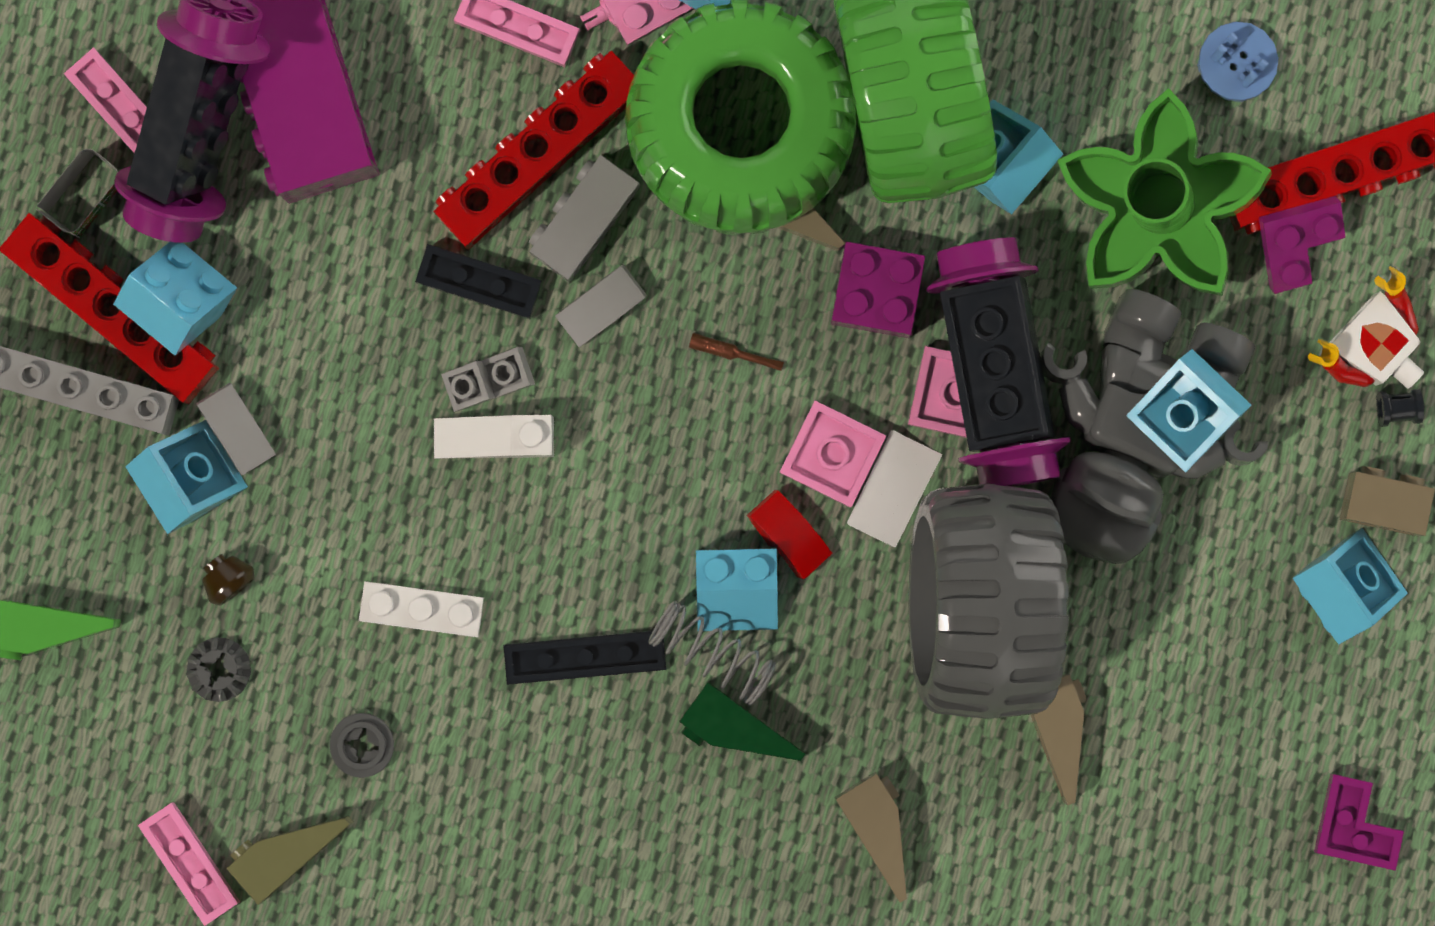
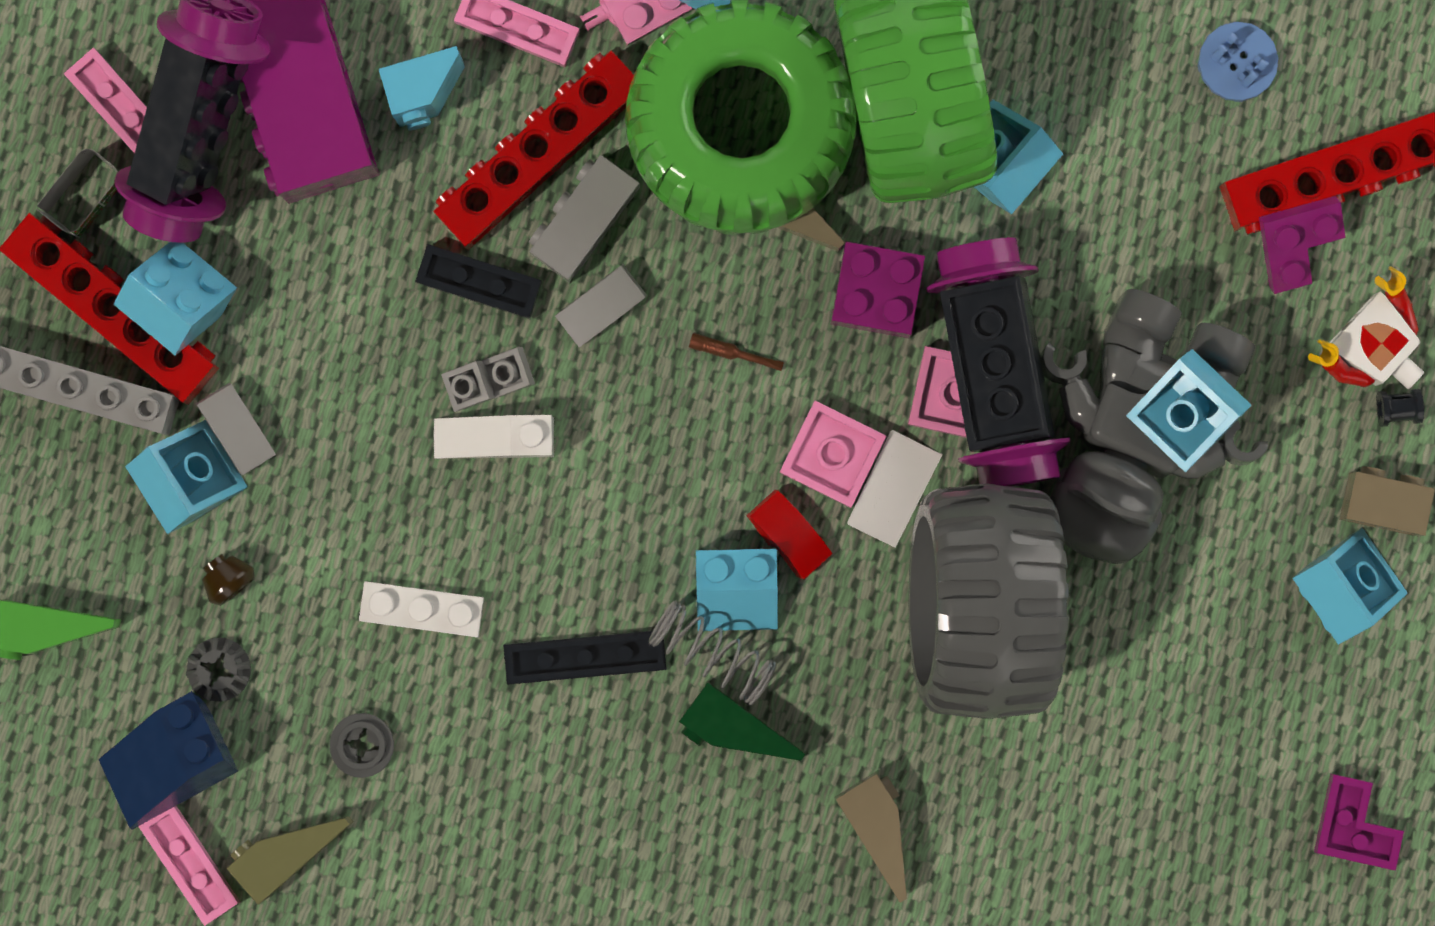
dark tan slope [1030,674,1087,805] -> none
bright green plant [1057,88,1272,296] -> none
none -> dark blue slope [98,691,238,830]
none -> medium azure slope [379,46,465,130]

